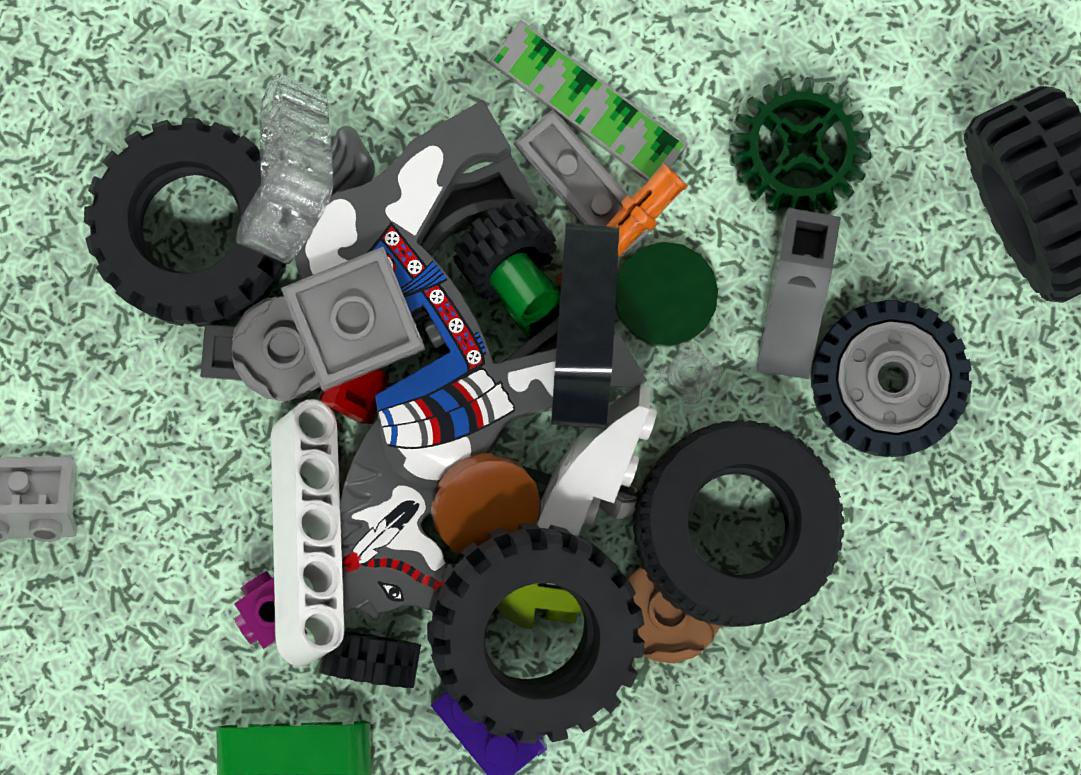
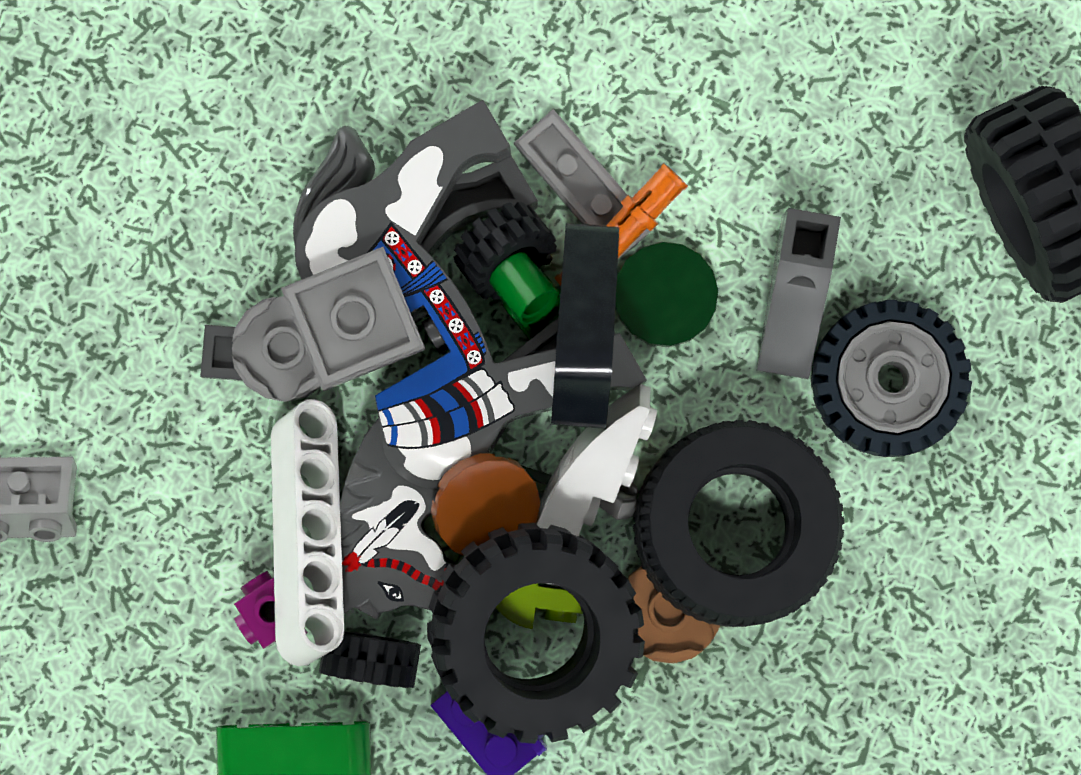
black tyre [84,118,294,327] -> none
clear beam [236,73,333,264] -> none
red tile [320,369,390,424] -> none
tile [490,20,688,181] -> none
clear plate [659,341,722,405] -> none
dark green gear [729,77,871,214] -> none

